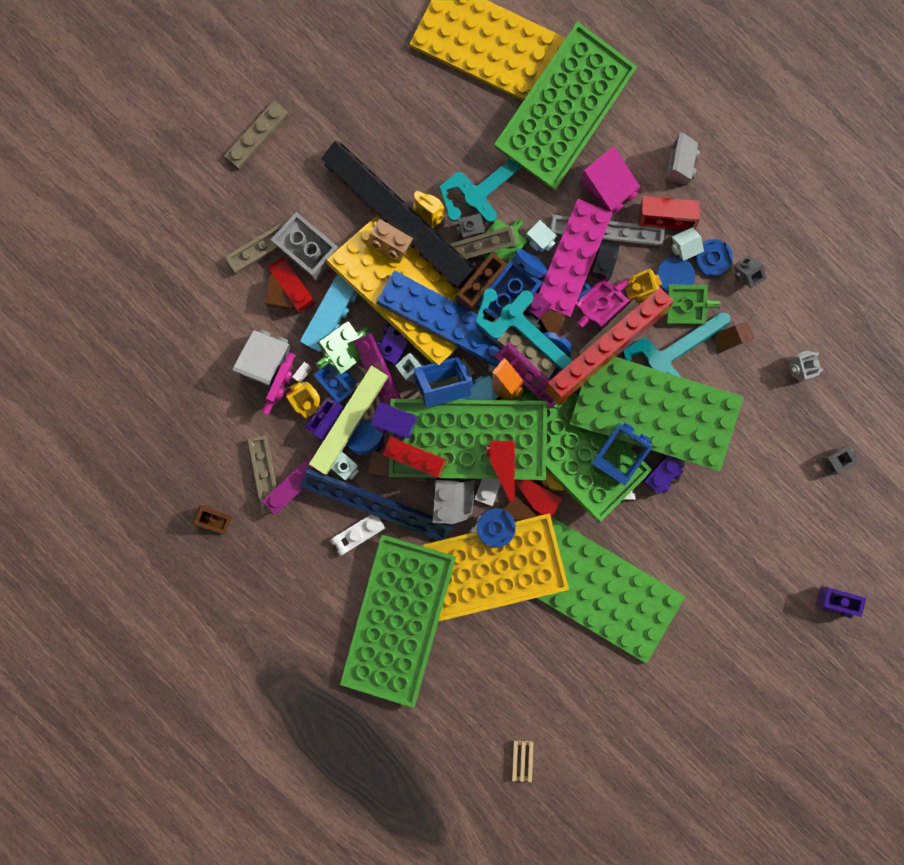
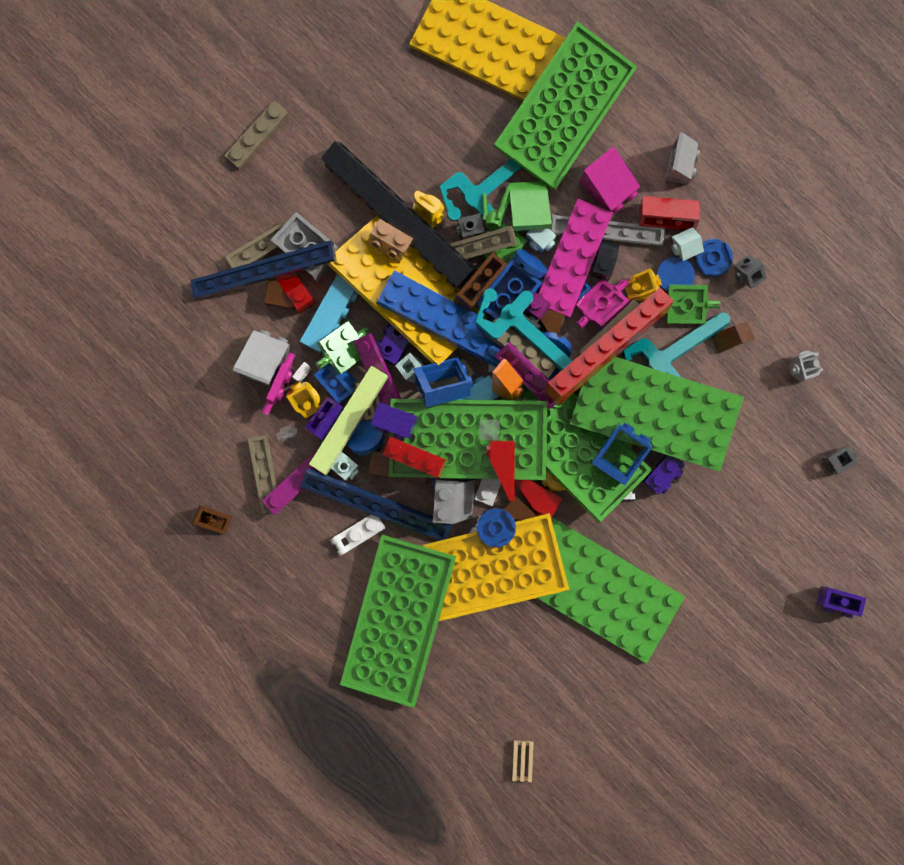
none -> dark blue plate [191,240,337,300]
none -> clear plate [276,425,299,442]
none -> clear plate [479,420,500,440]
none -> bright green plant [482,186,510,230]
none -> tile [509,181,552,231]

